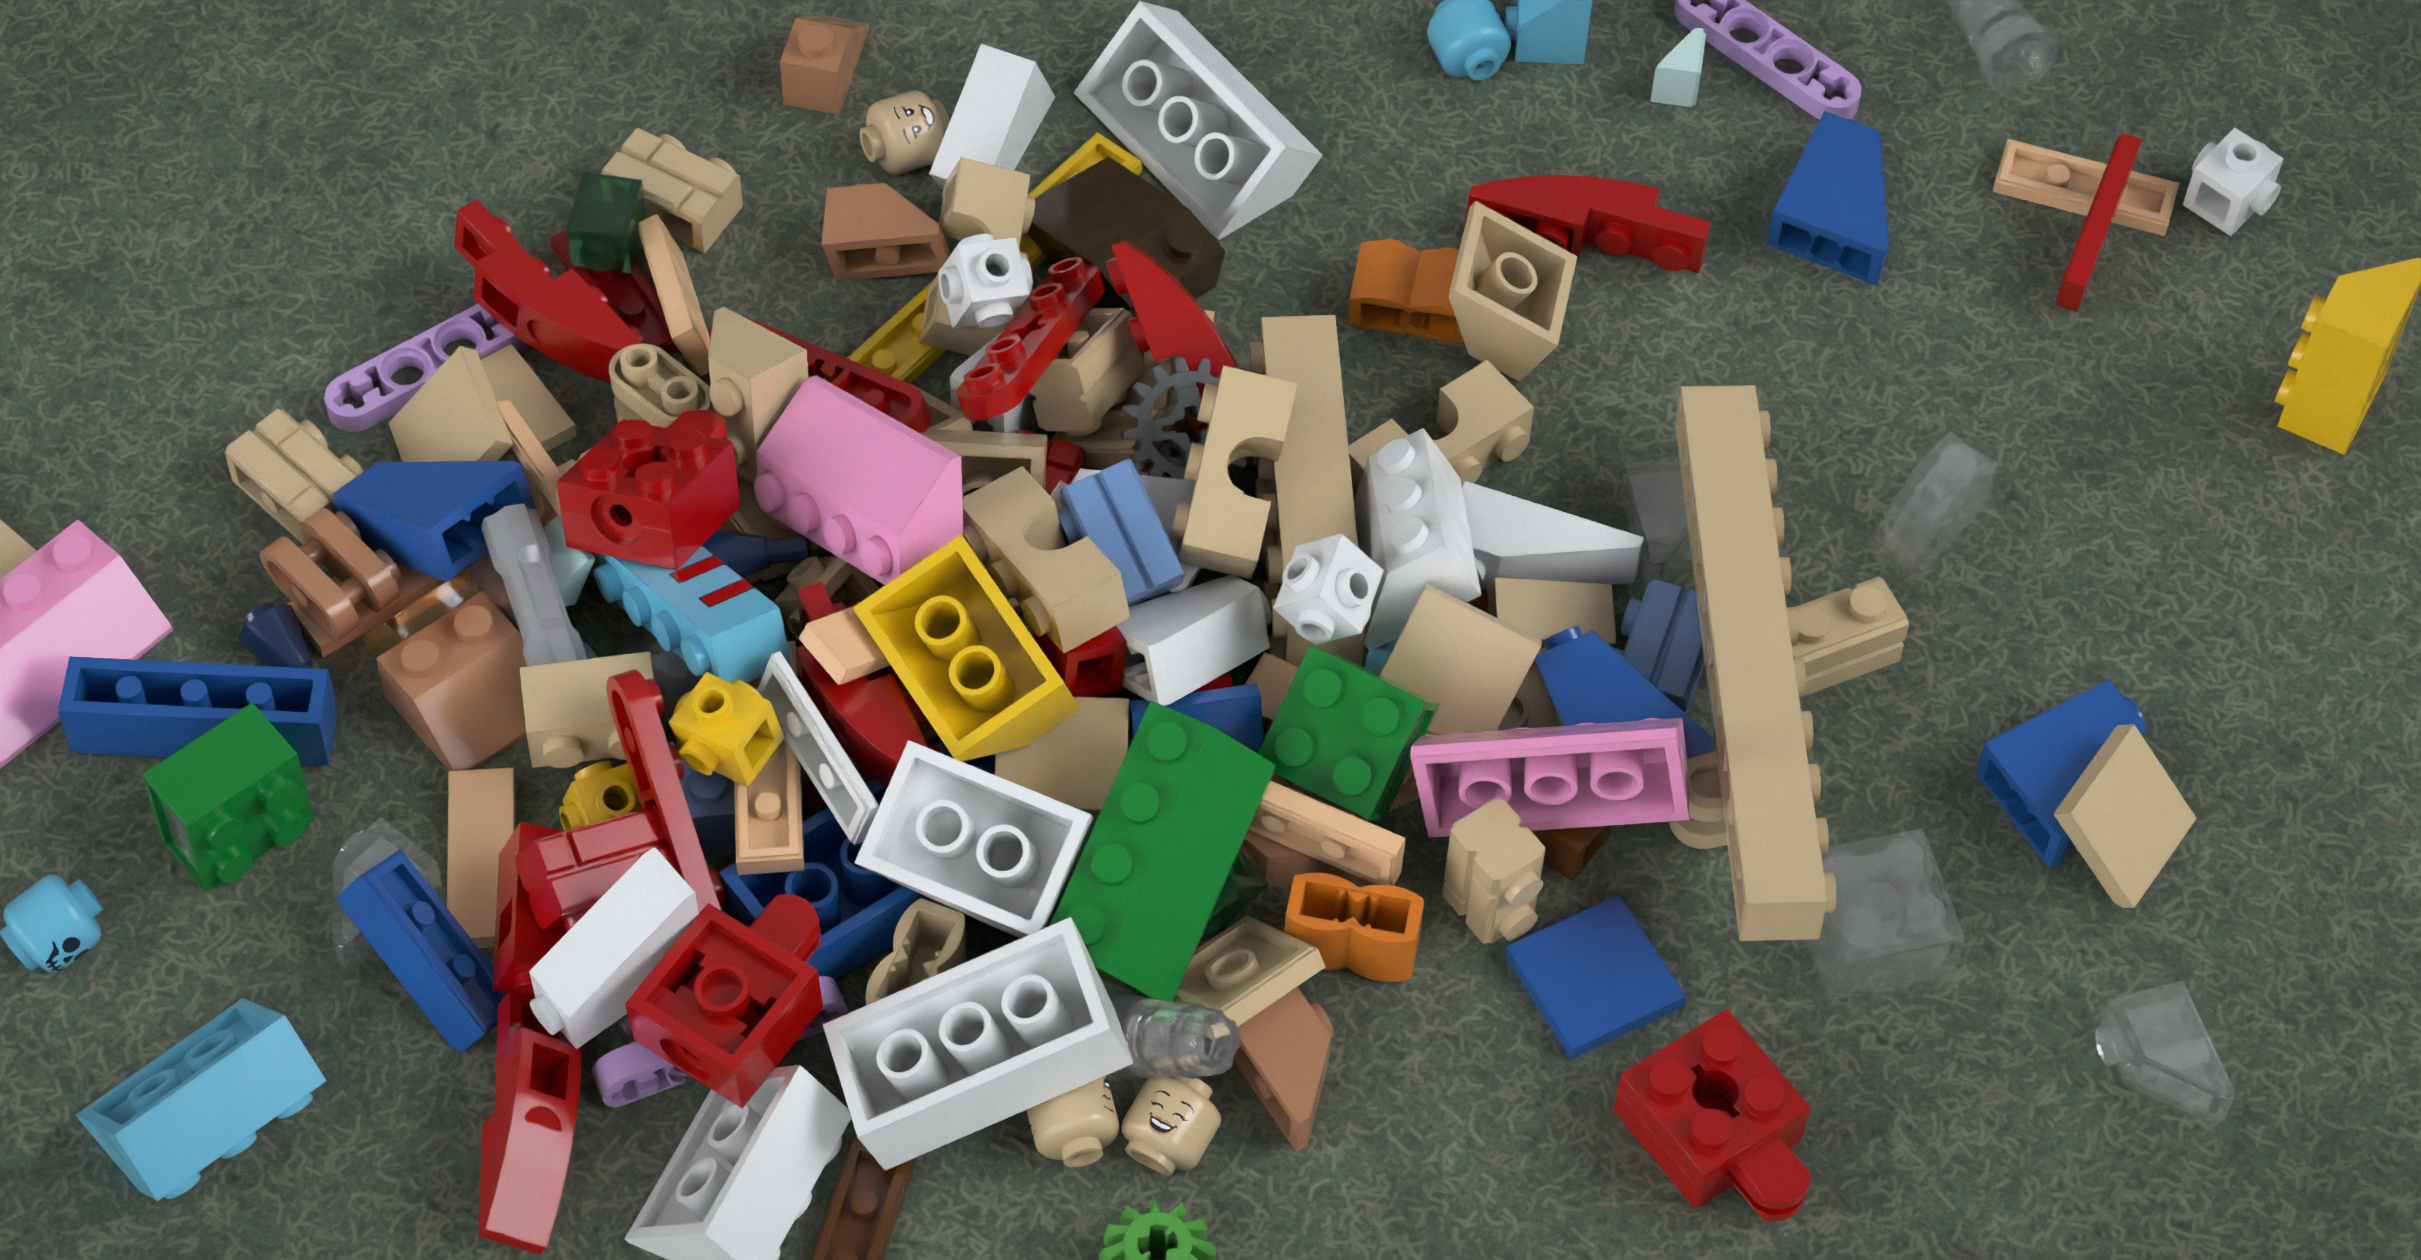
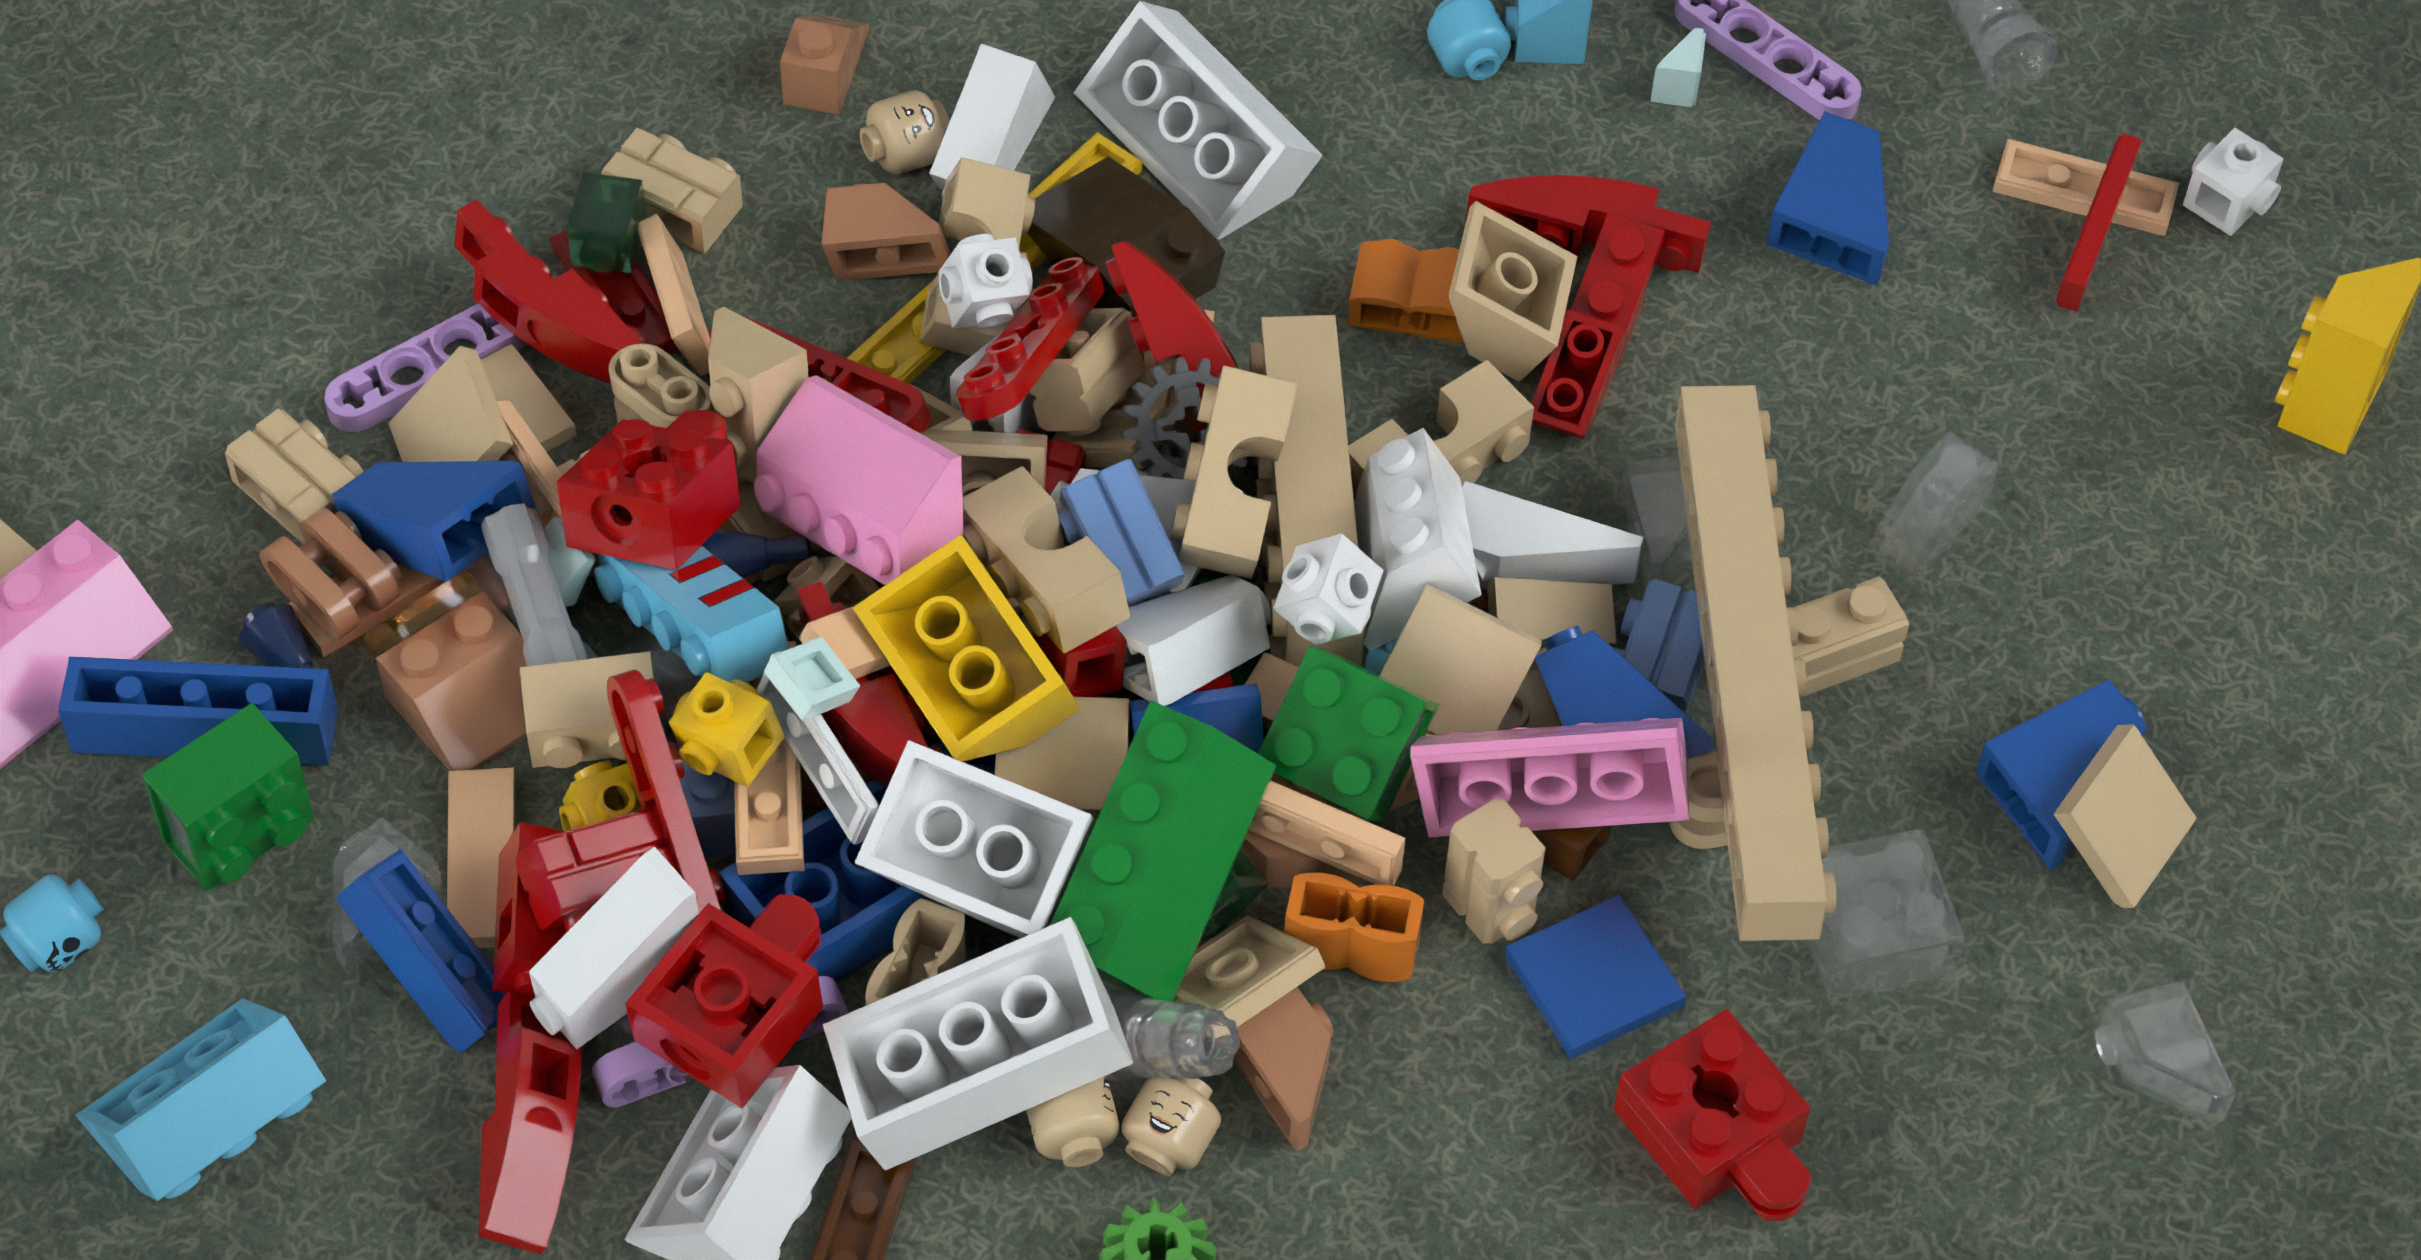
none -> light aqua plate [763,636,860,721]
none -> red slope [1531,212,1665,440]

